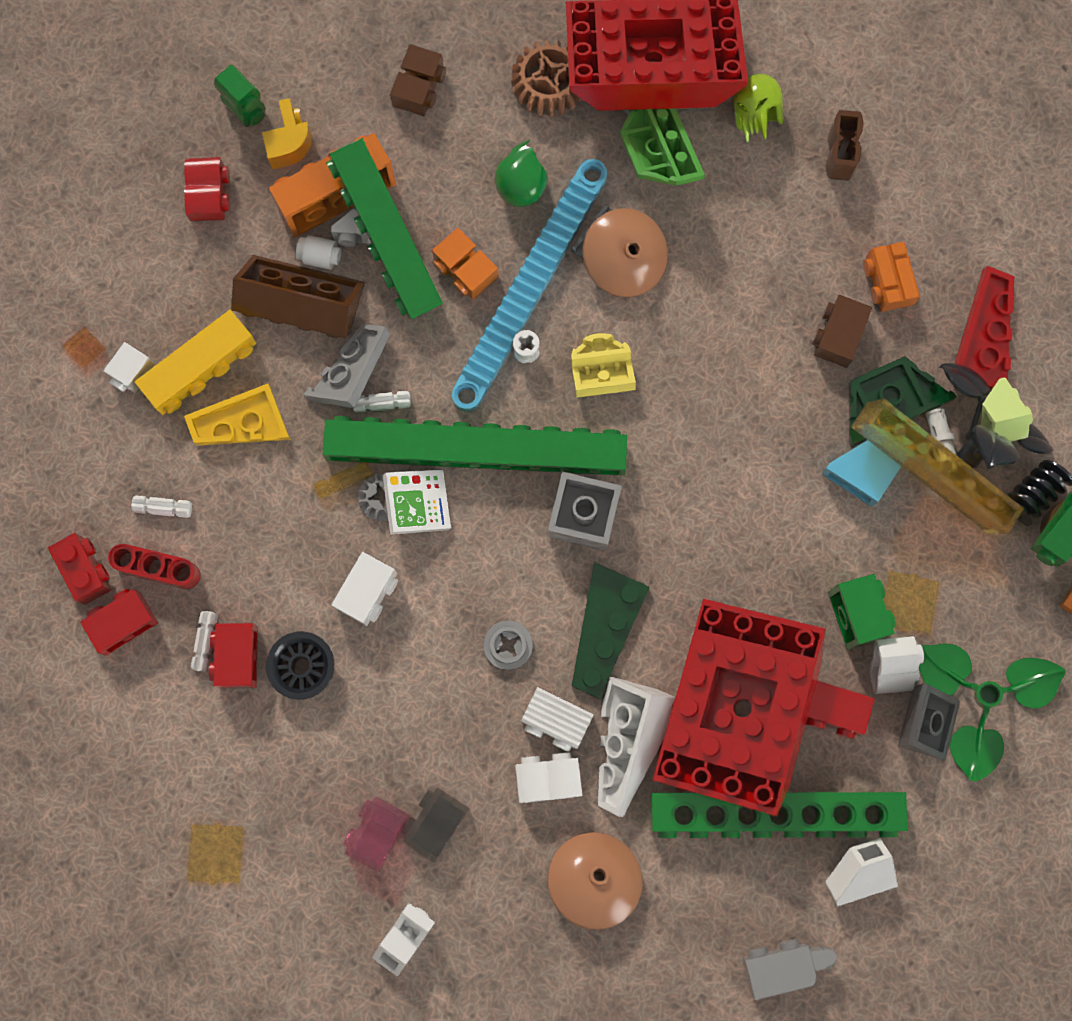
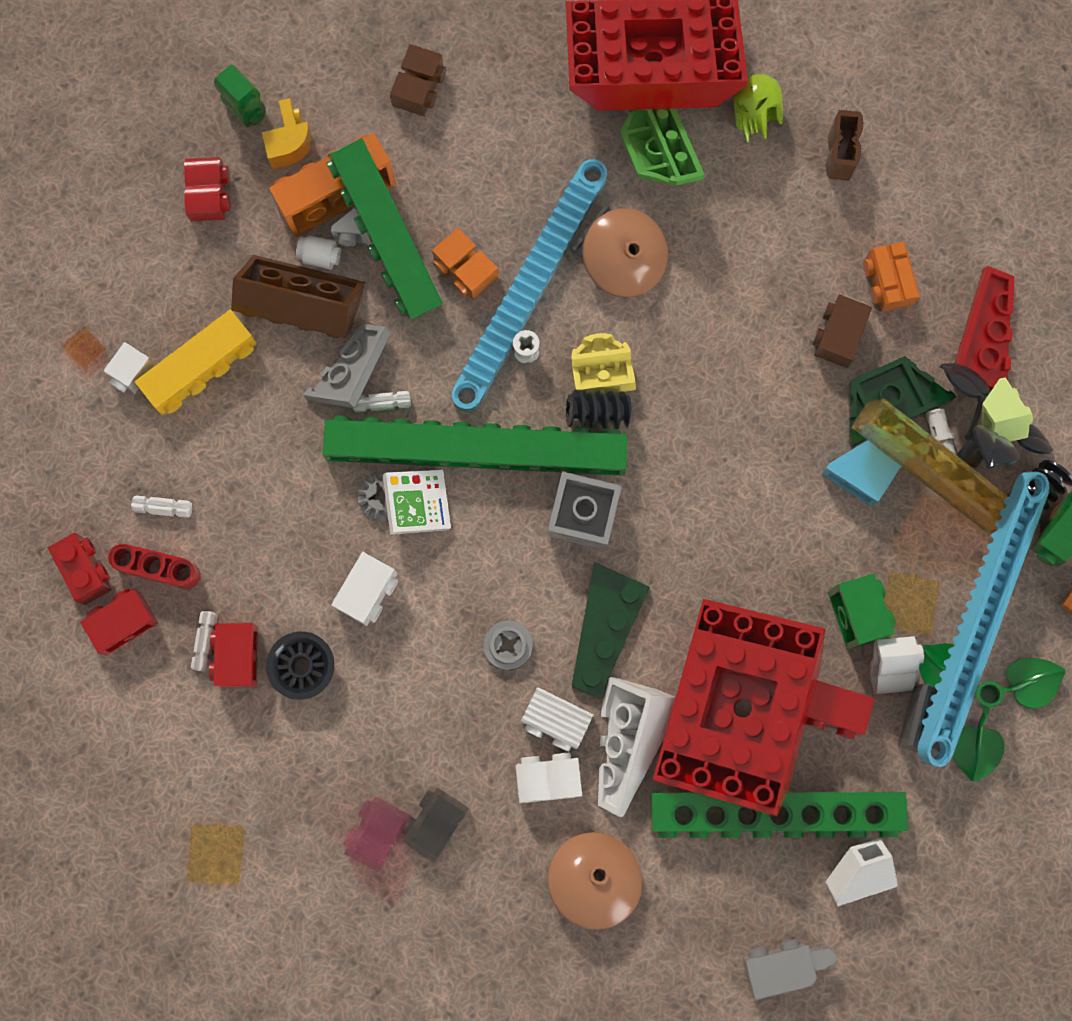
yellow wing [184,384,291,446] -> none
clear yellow axle [314,462,372,498] -> none
white brick [372,903,435,977] -> none
green helmet [494,140,548,207] -> none
nougat gear [511,39,582,118] -> none
none -> black piece [566,389,632,429]
none -> medium azure gear [917,472,1049,767]

